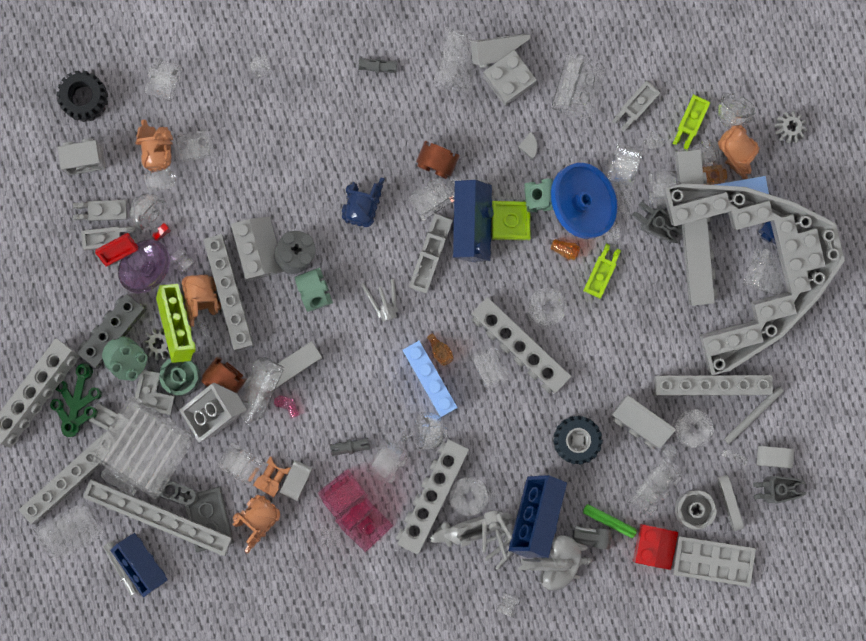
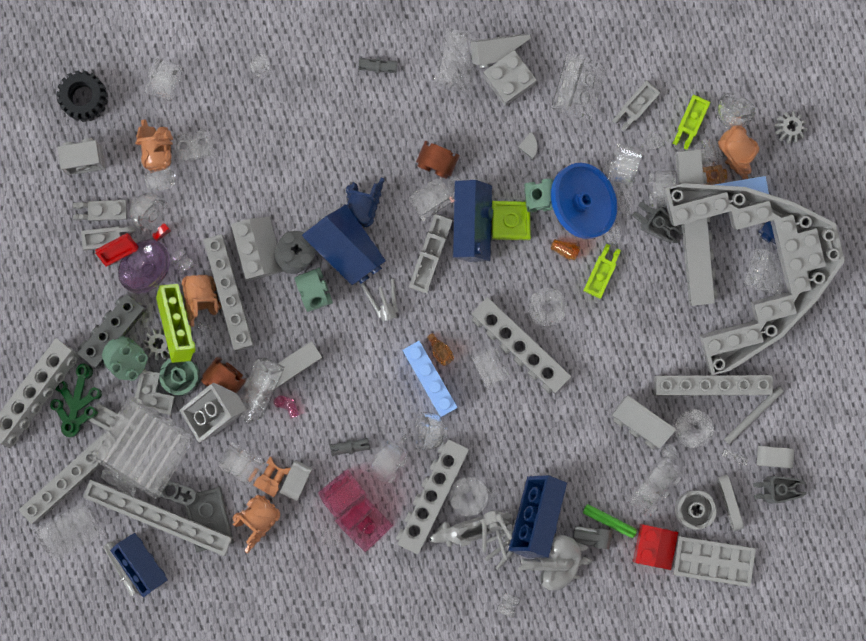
black wheel [553,416,603,465] -> none
none -> dark blue slope [302,205,386,285]

